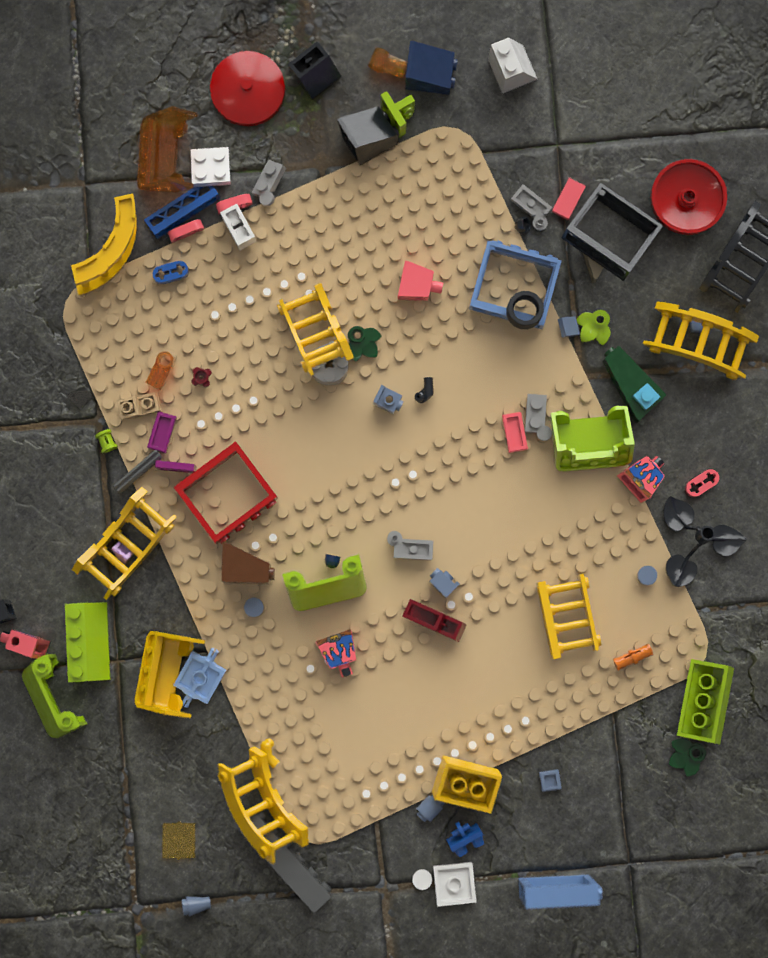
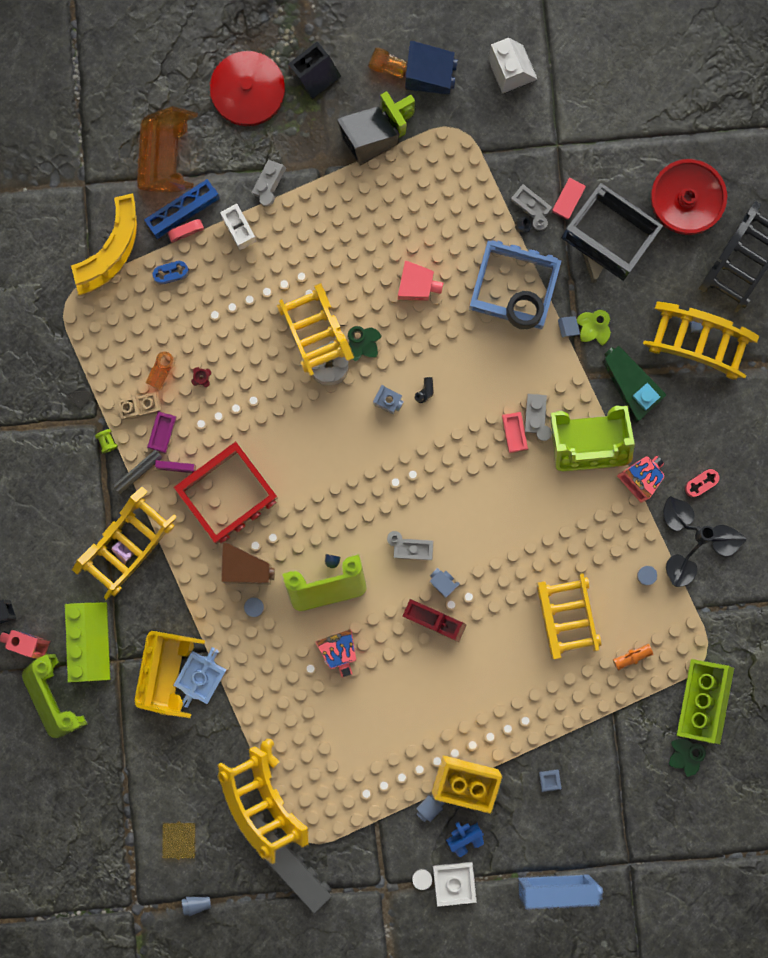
white plate [191,147,231,187] -> none
coral beam [216,194,253,214] -> none

